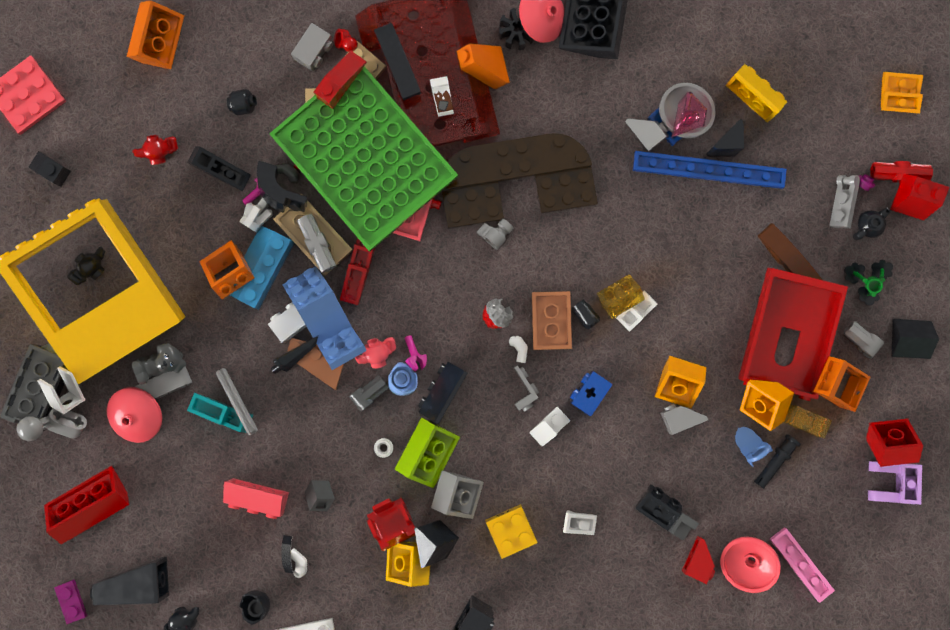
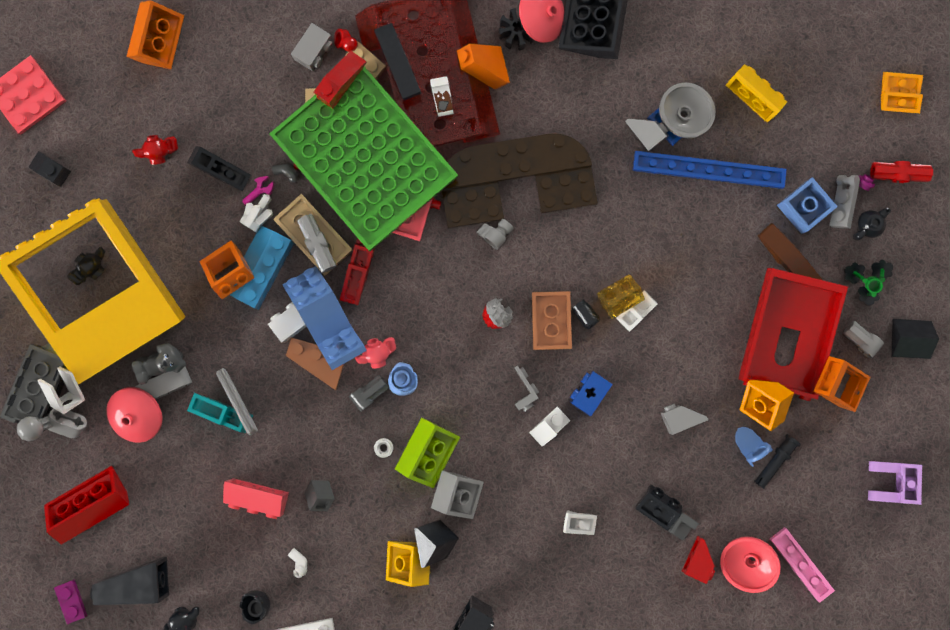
black head [227,89,257,115] -> none
black arch [257,161,307,213] -> none
black bar [271,335,319,374] -> none
black sticker [281,535,293,573] -> none
red panel [367,498,416,551] -> none
dark pink bar [405,335,427,371] -> none
black slope [418,362,468,424] -> none
yellow brick [486,504,537,559] -> none
white arm [509,336,528,363] -> none
light orange slope [655,356,706,408] -> none
clear pink slope [672,92,707,137] -> none
black slope [706,119,744,157] -> none
clear yellow brick [783,405,832,439] -> none
red brick [866,418,923,467] -> none
red slope [890,173,950,220] -> none
none -> medium blue brick [777,177,837,234]

